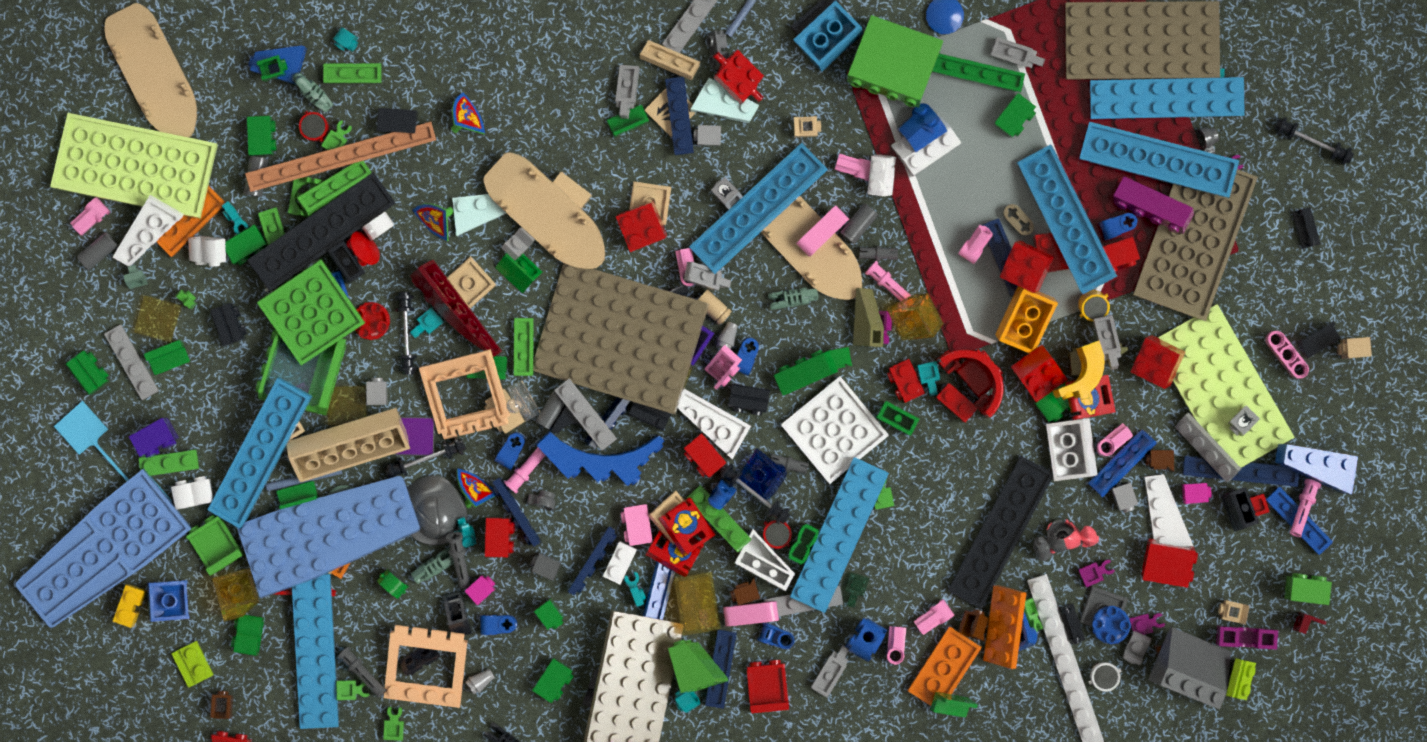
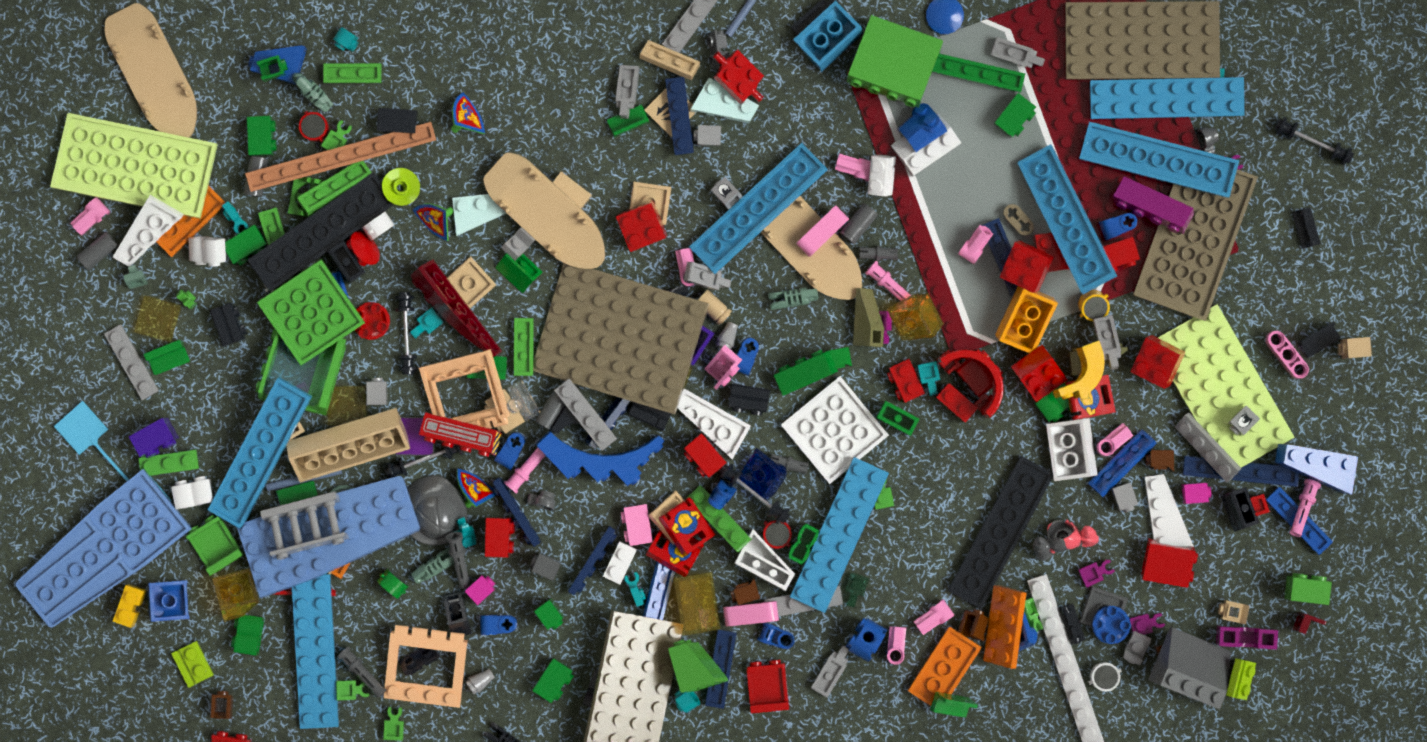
green brick [66,350,109,395] -> none
tan window [793,116,821,138] -> none
none -> light grey fence [260,491,349,560]
none -> lime dish [382,168,420,206]
none -> red brick [419,413,502,457]

